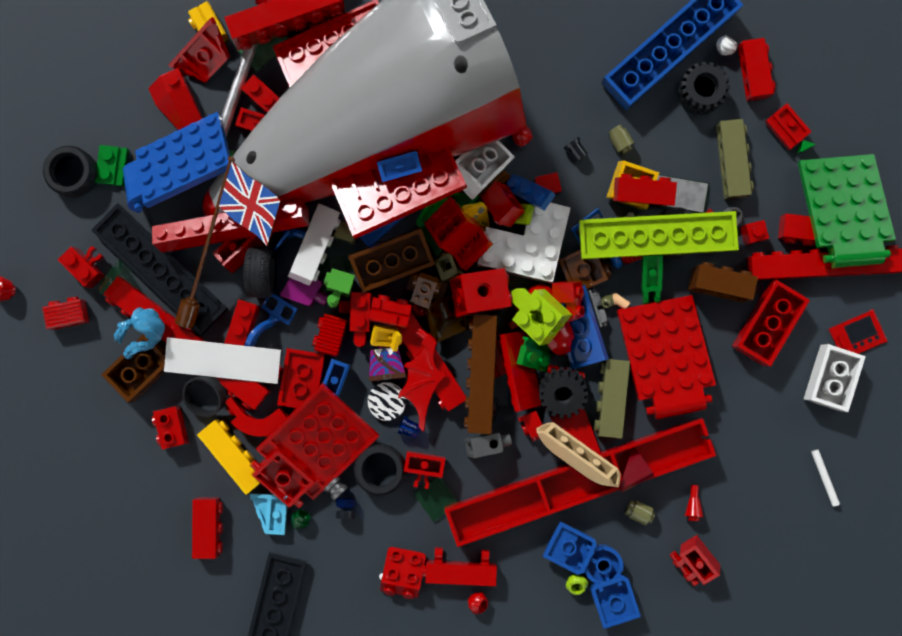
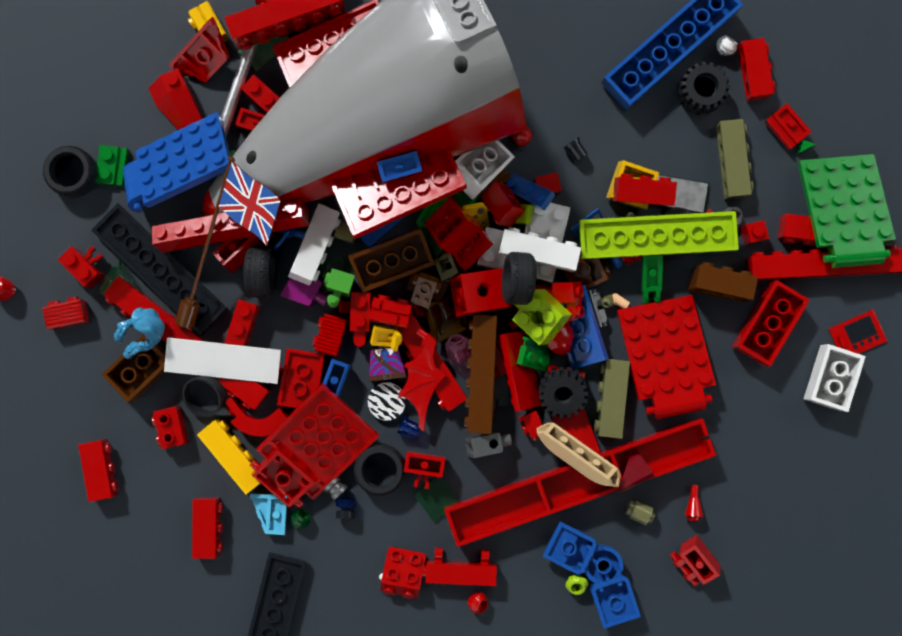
blue piece [245,293,298,347] -> none
olive brick [608,124,635,154] -> none
white bar [811,449,840,507] -> none
none -> red brick [78,439,119,502]
none -> clear pink head [445,334,472,364]
none -> white brick [498,227,581,272]
none -> black tyre [502,252,537,305]

